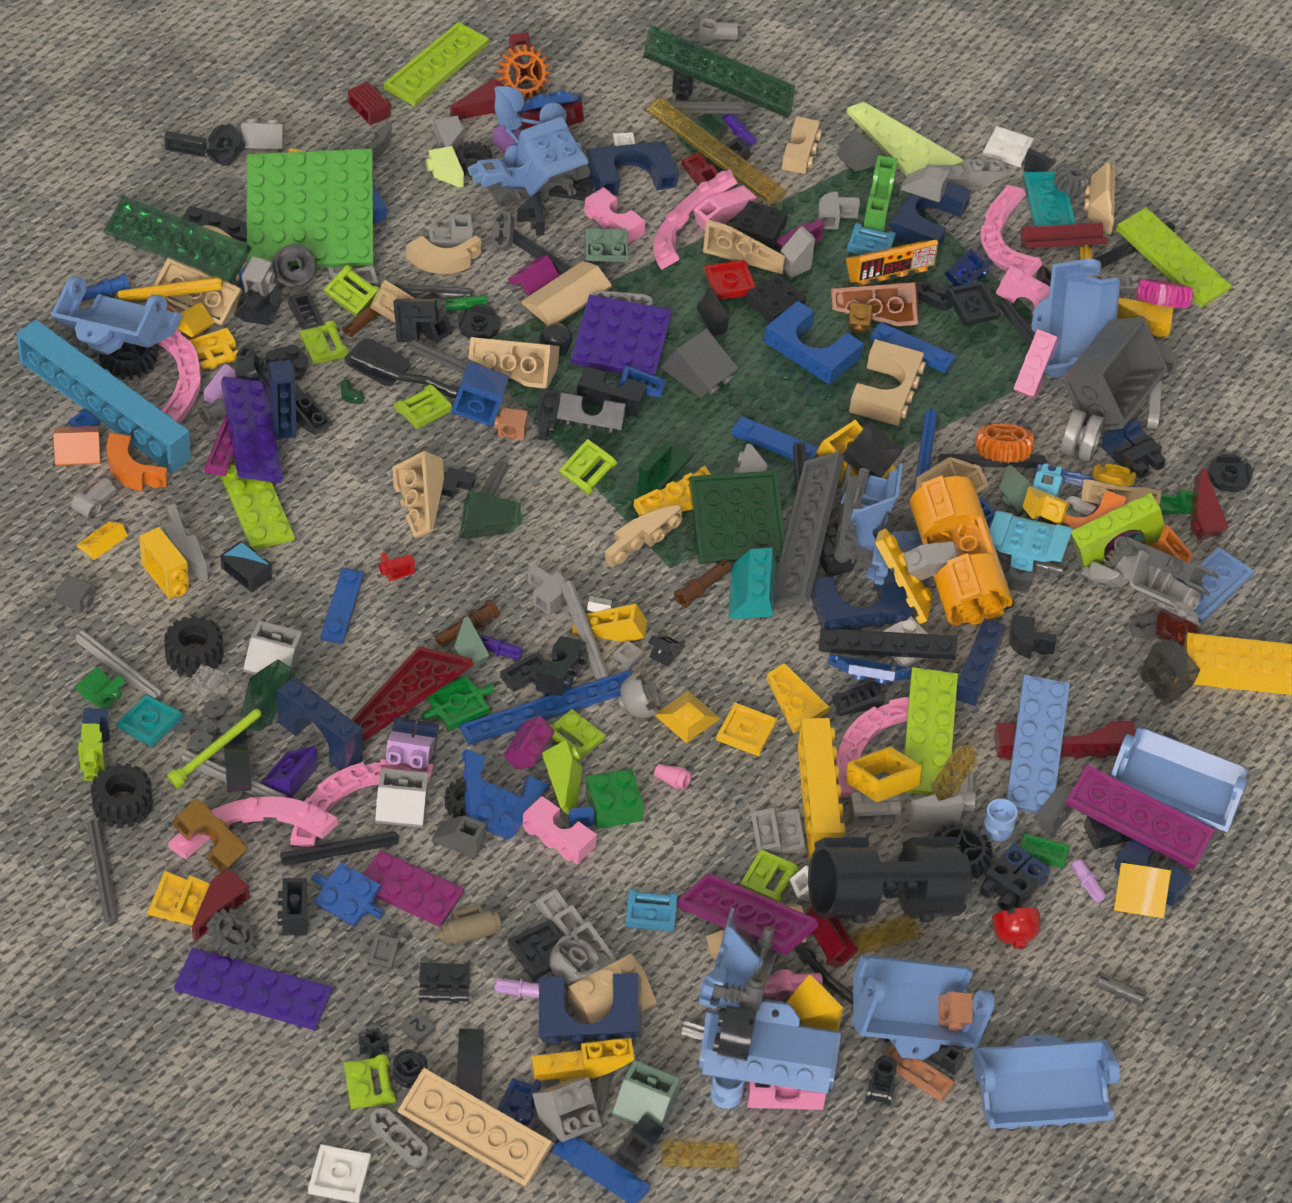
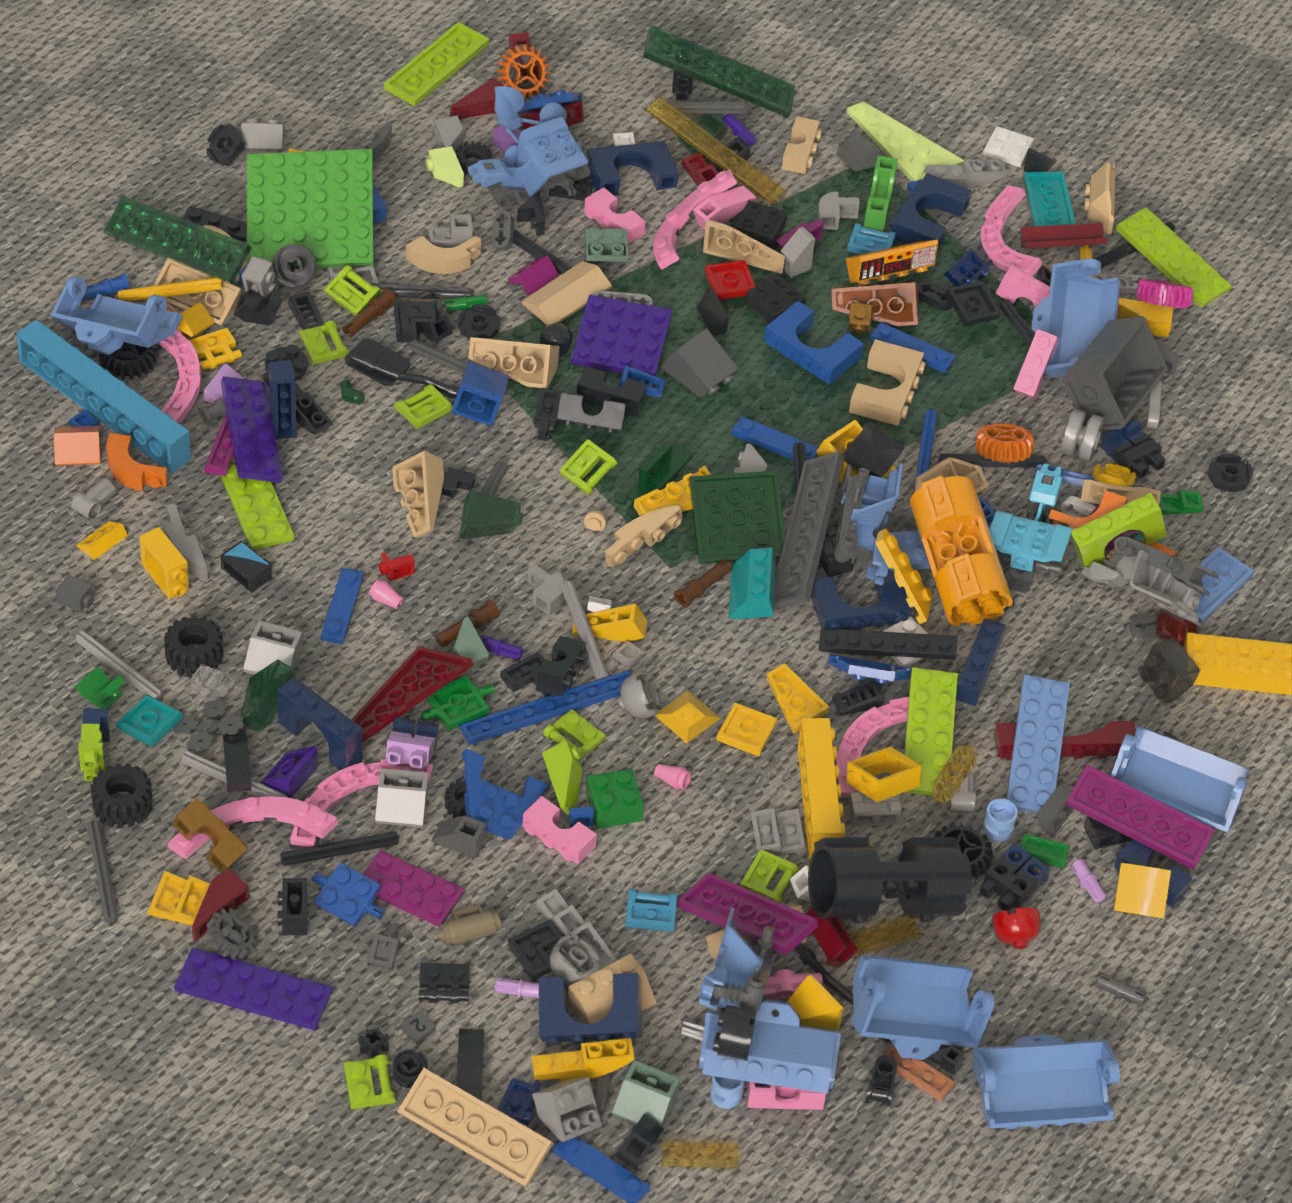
black tile [164,131,207,157] -> none
lime piece [166,709,261,790] -> none
black piece [235,345,264,381] -> none
white plate [308,1144,371,1203] -> none
dark red brick [348,81,392,126] -> none
tan plate [370,280,414,322] -> none
light grey beam [370,1108,428,1166] -> none
nougat brick [494,408,528,440] -> none
magenta brick [503,716,554,770] -> none
black slope [648,635,686,667] -> none
light grey piece [698,18,738,44] -> none
light grey slope [901,165,949,202] -> none
light grey slope [904,542,959,580] -> none
light grey slope [908,794,964,833] -> none
nougat brick [938,992,973,1031] -> none
sand green slope [999,465,1032,512] -> none
black brick [1009,615,1057,658] -> none
yellow slope [1022,486,1069,524] -> none
dark grey gear [1054,163,1089,197] -> none
orange slope [1157,525,1193,563] -> none
dark red slope [1190,468,1229,540] -> none
none -> bright pink cone [369,579,404,610]
none -> tan plate [584,510,606,531]

